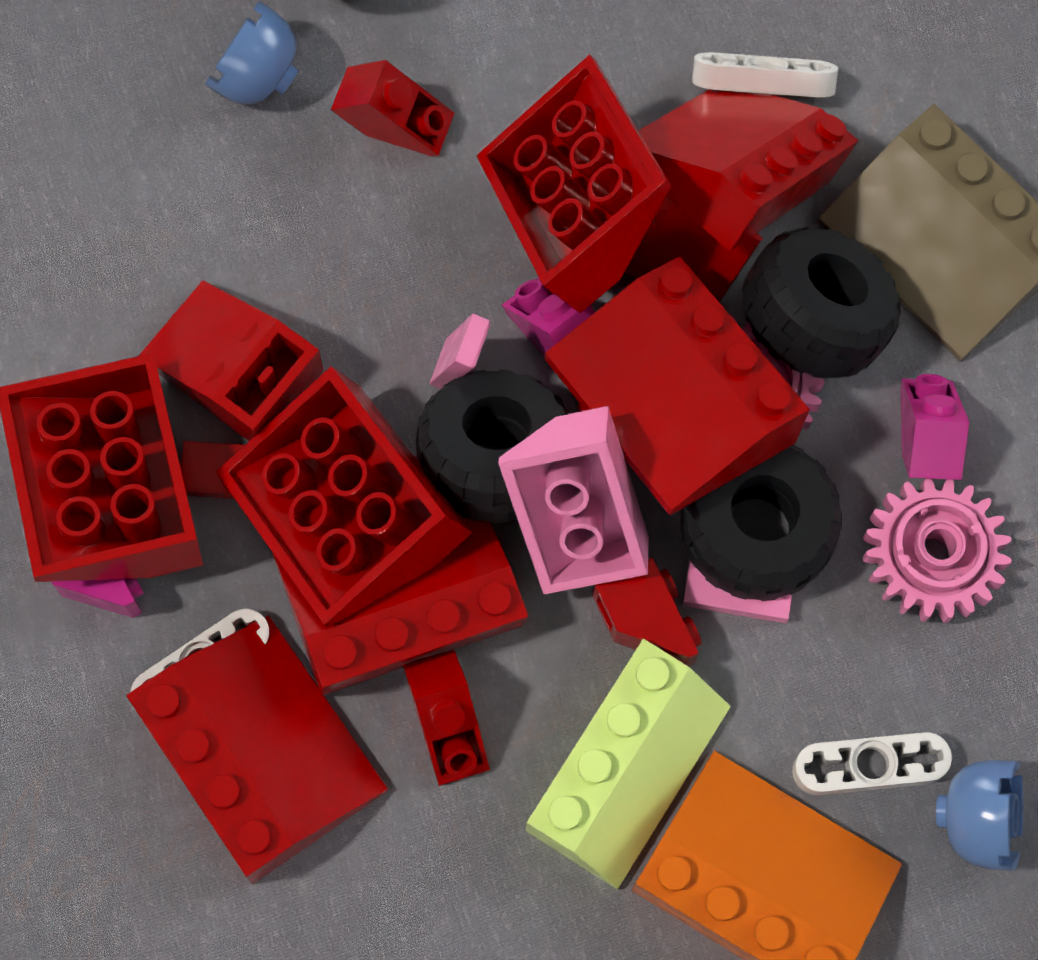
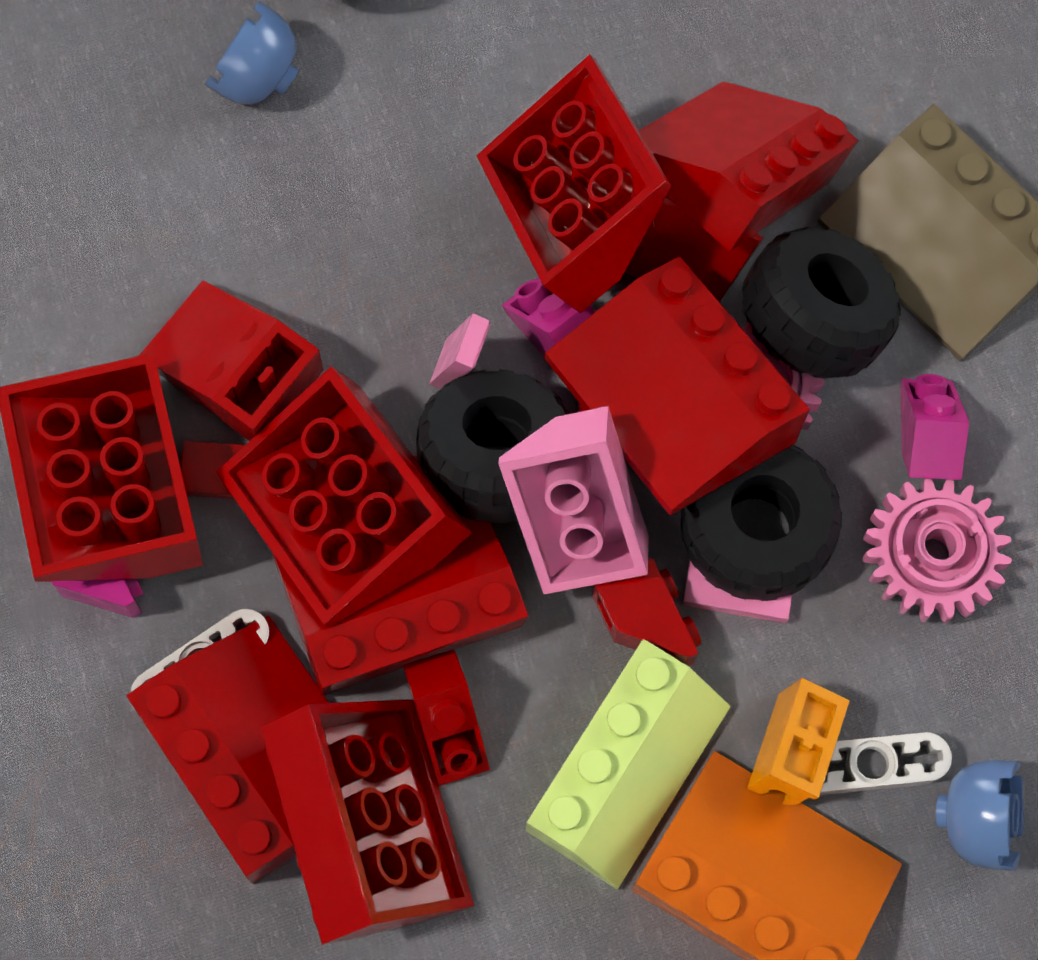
red slope [331,60,455,157] -> none
white beam [692,52,838,97] -> none
none -> red slope [260,699,475,945]
none -> light orange hinge [747,678,850,805]

